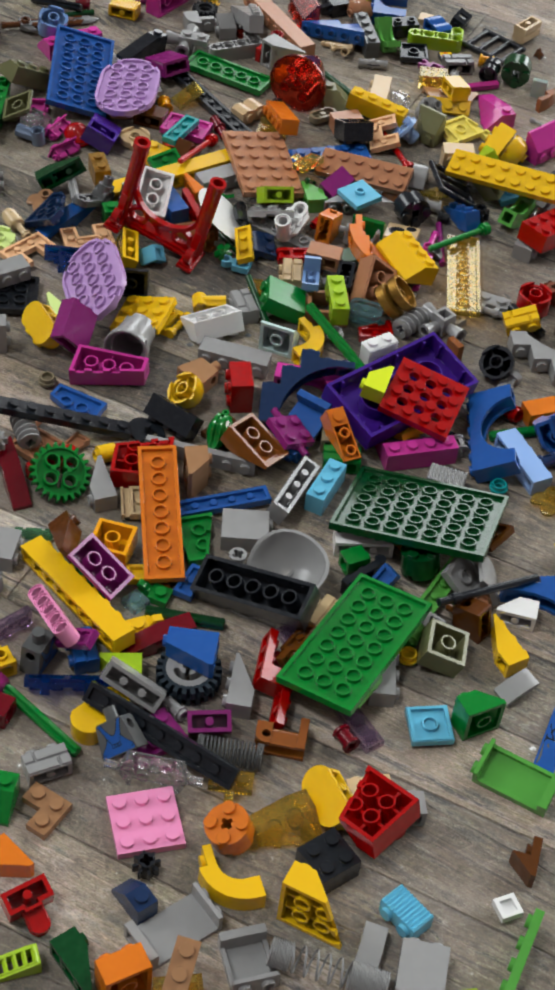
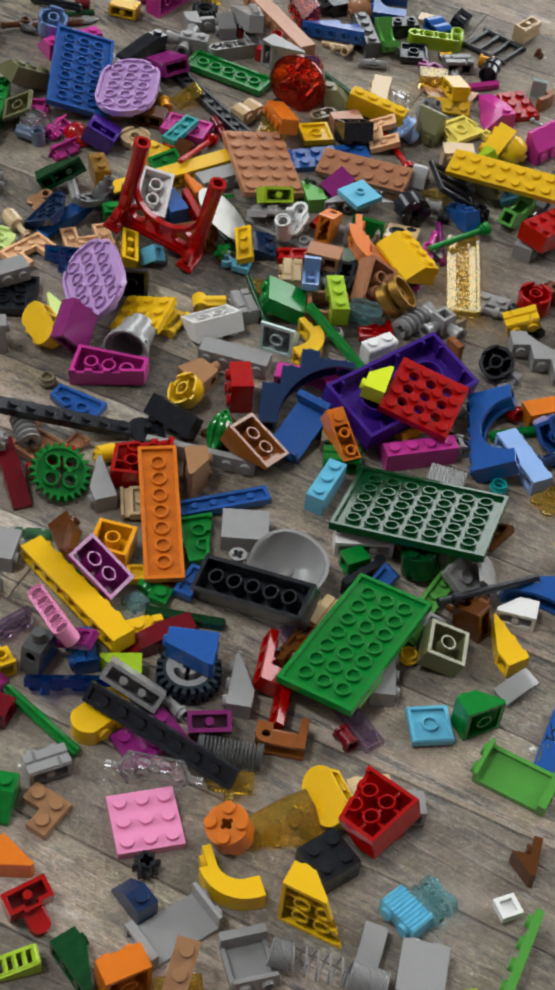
dark grey torso [96,705,148,762] -> none
black piece [233,201,253,231] -> none
magenta plate [266,407,315,457] -> none
light grey brick [266,455,320,525] -> none
clear yellow plate [291,153,324,173] -> none
dark green brick [501,53,532,88] -> none
none -> yellow plate [298,122,334,146]
none -> clear light blue brick [407,875,458,927]
none -> red plate [496,90,540,123]

